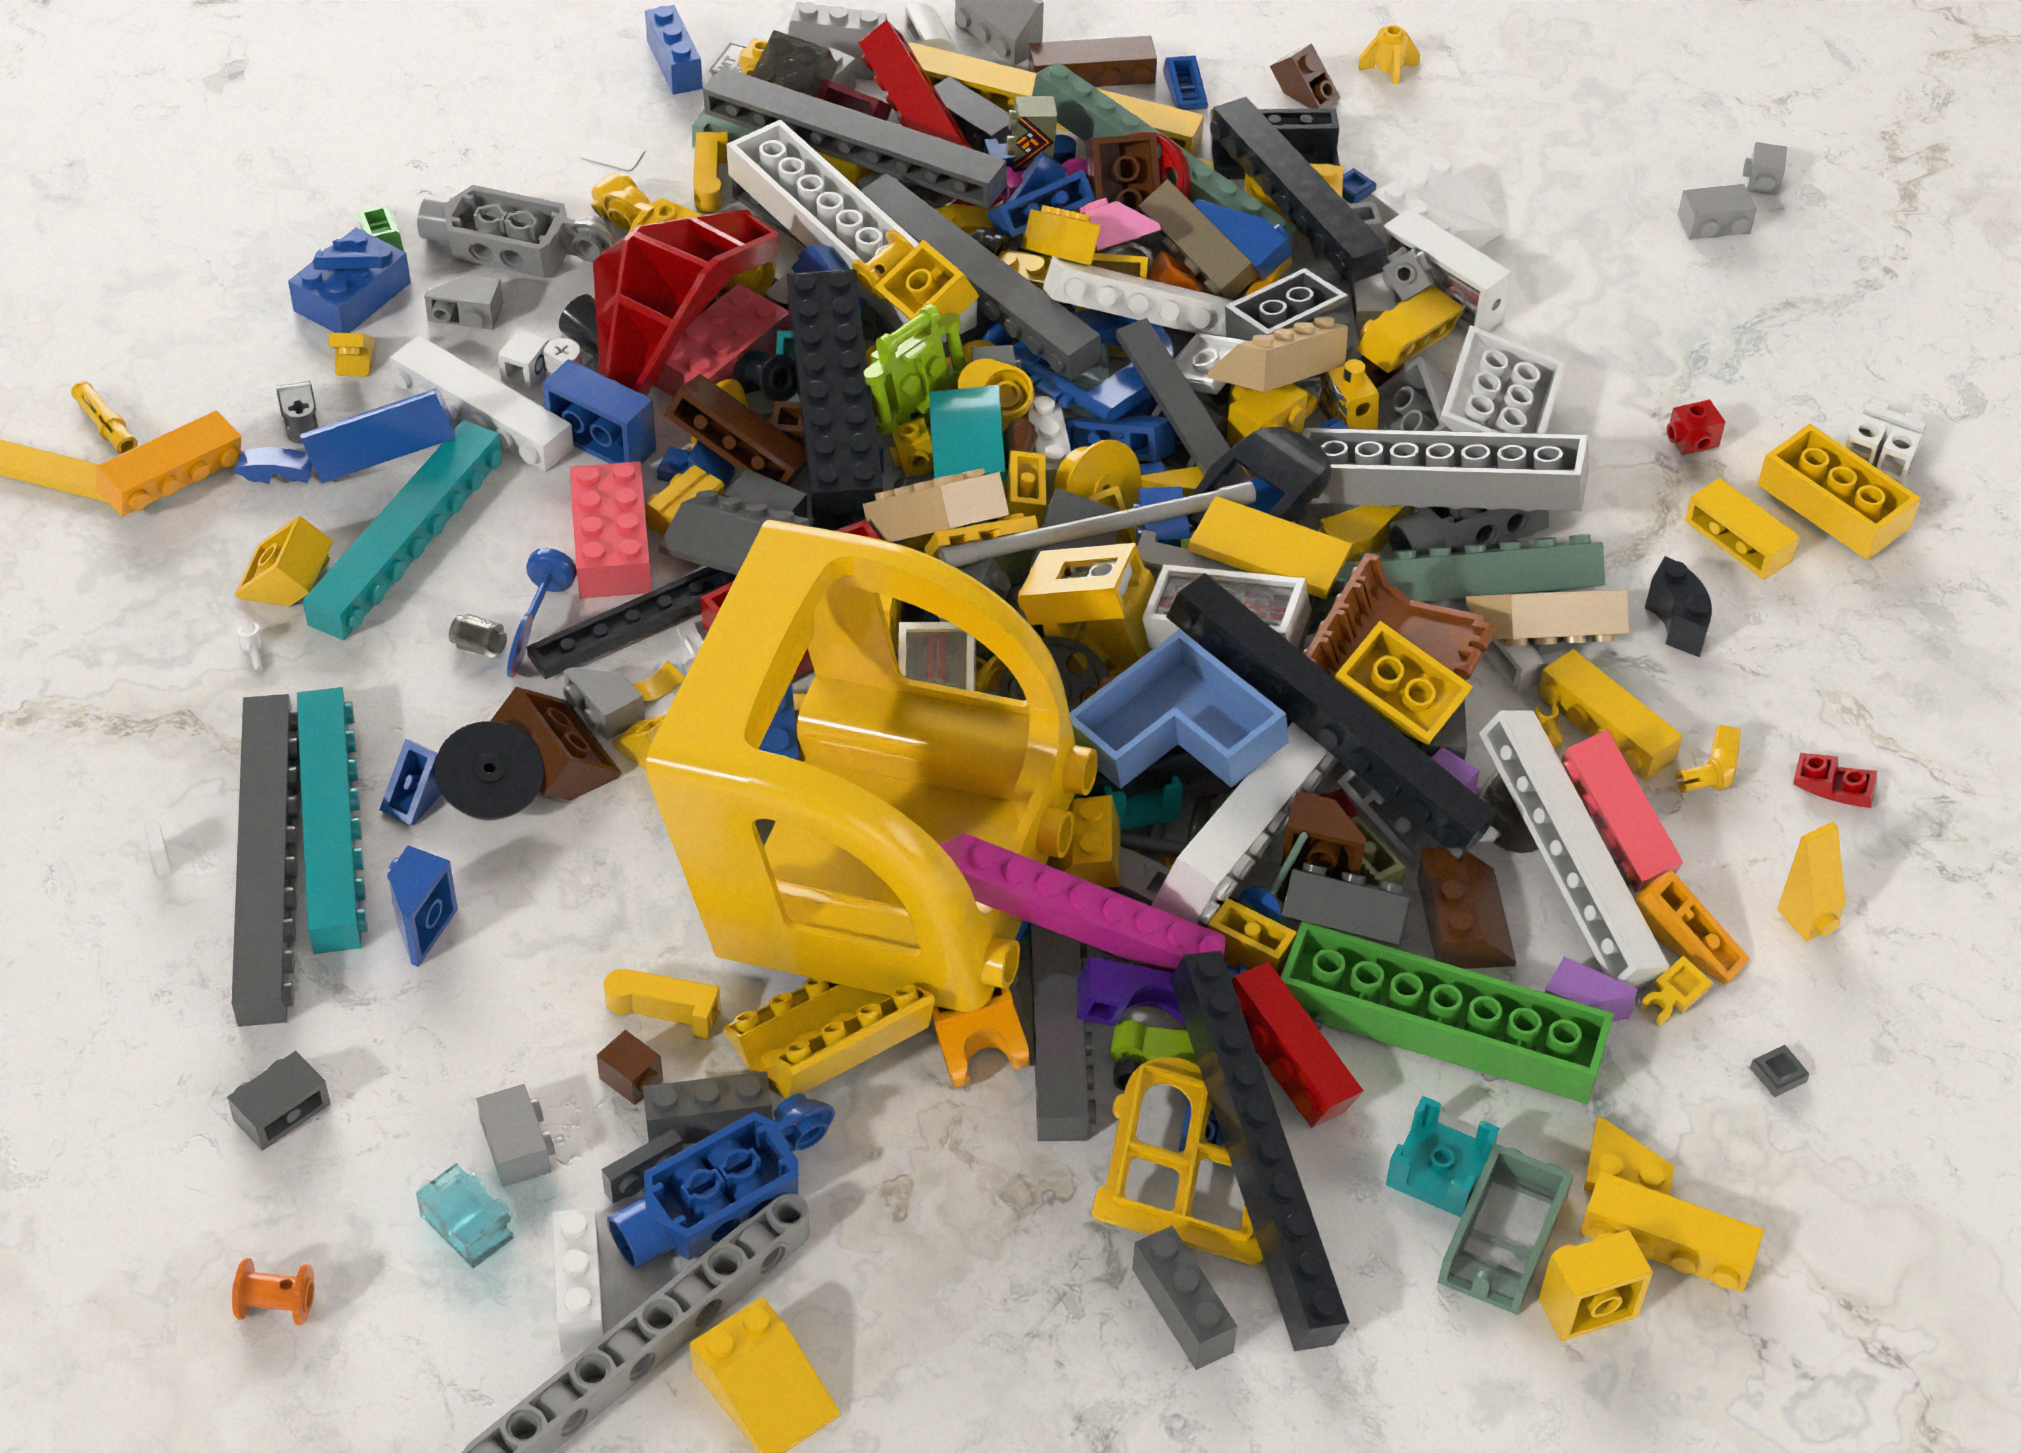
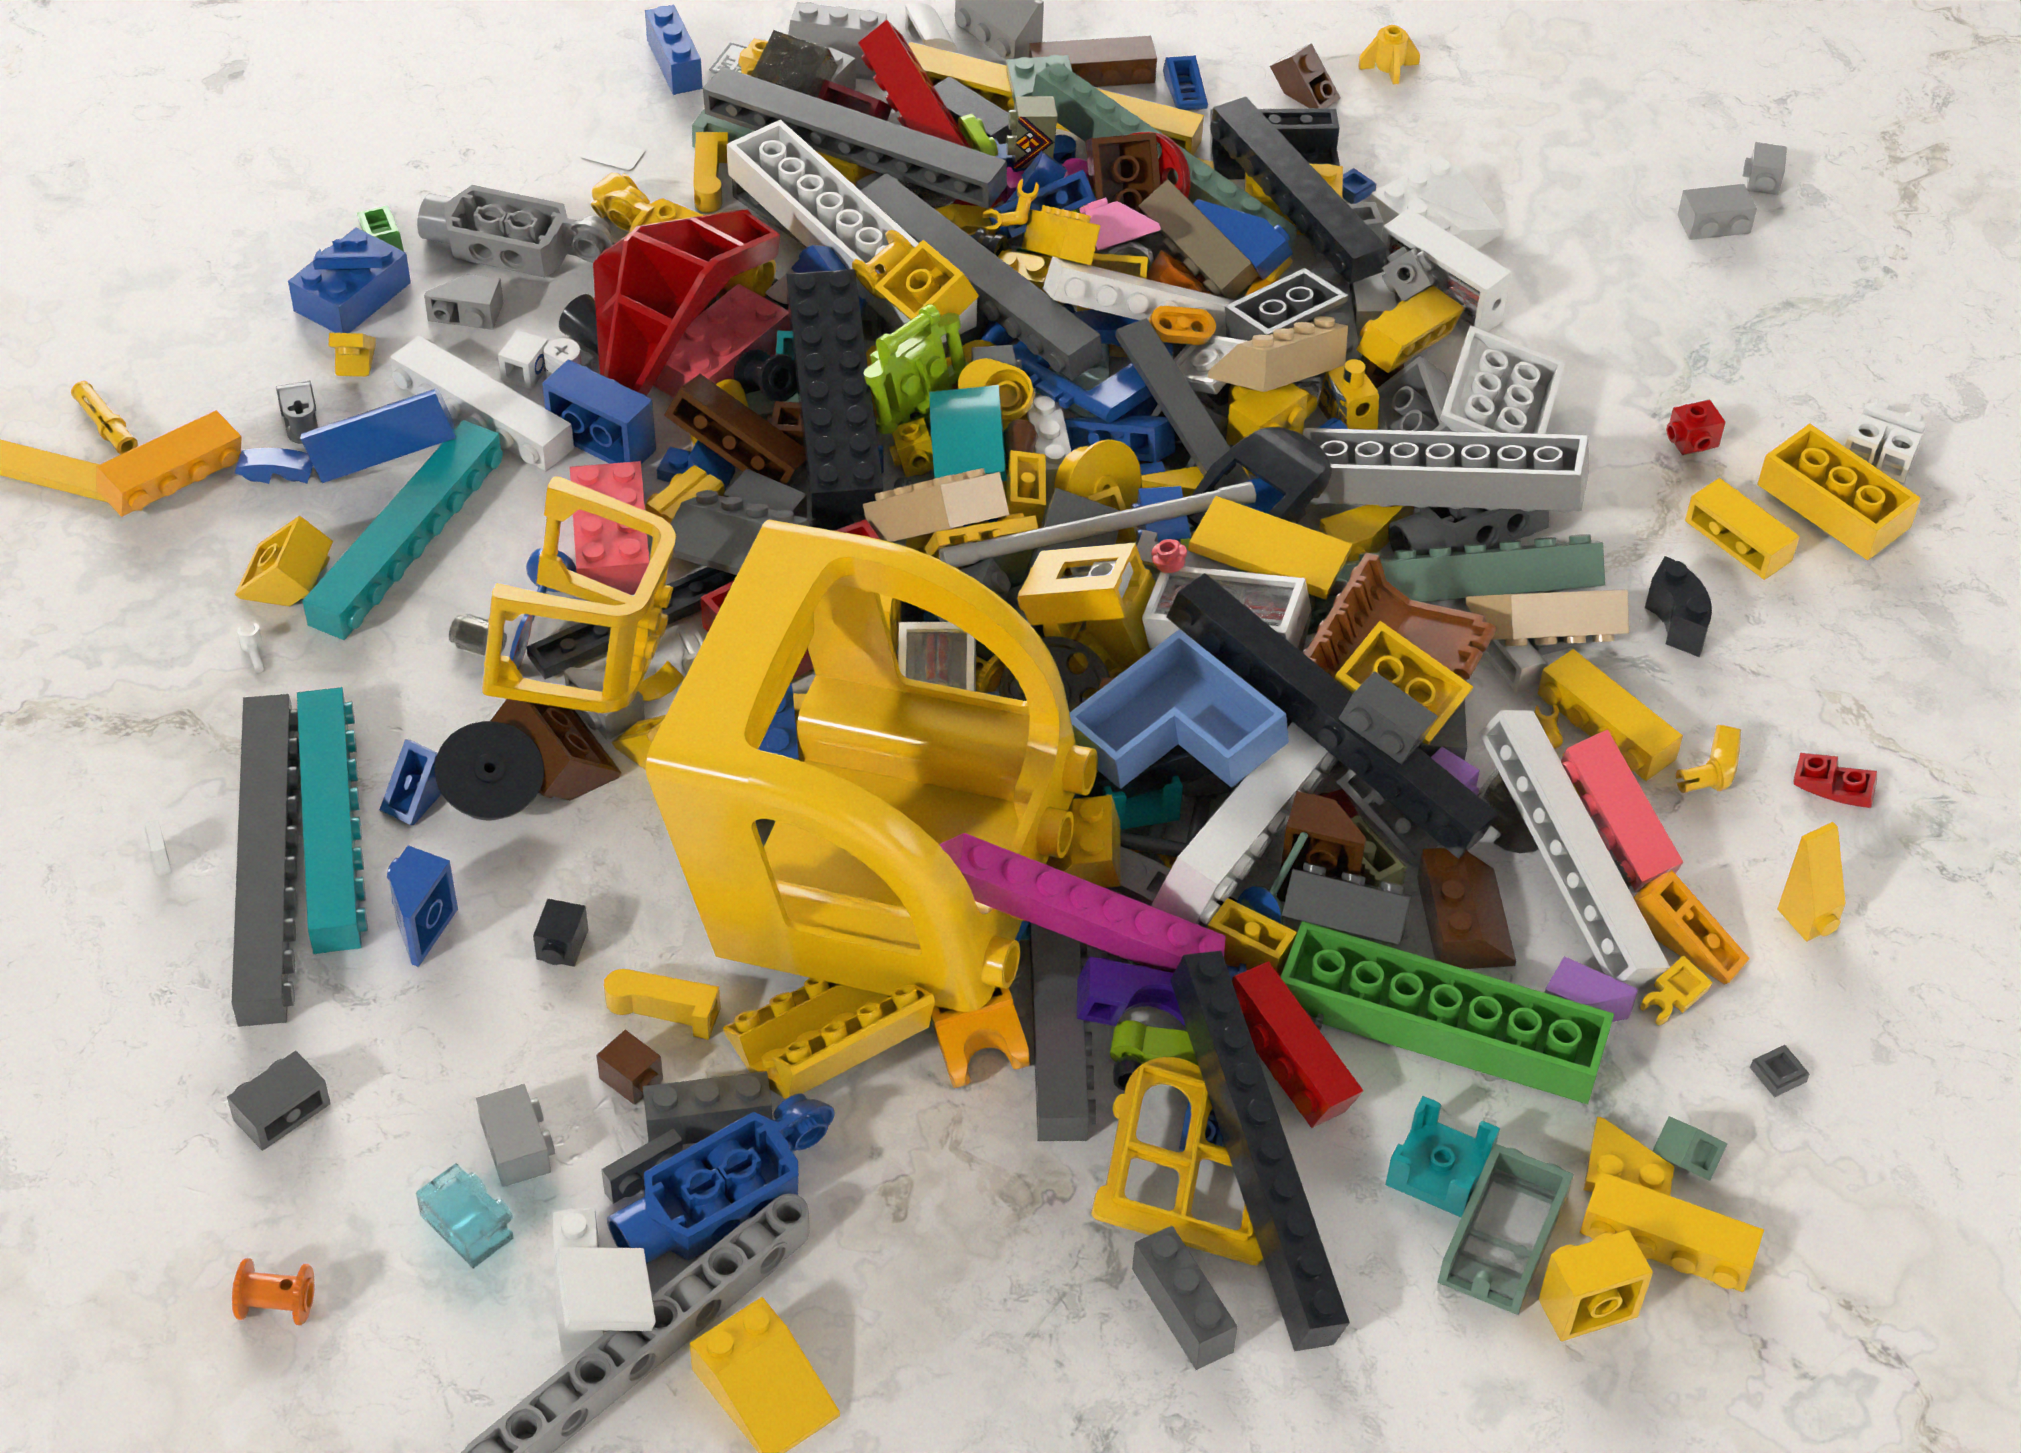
none -> yellow windscreen [482,476,676,713]
none -> black brick [533,898,589,967]
none -> white tile [555,1247,656,1331]
none -> lime plate [958,114,998,157]
none -> yellow arm [982,178,1039,234]
none -> wing [1006,55,1072,105]
none -> light orange plate [1148,306,1216,345]
none -> coral plate [1151,539,1187,573]
none -> dark grey brick [1339,671,1438,765]
none -> sand green panel [1653,1116,1728,1181]

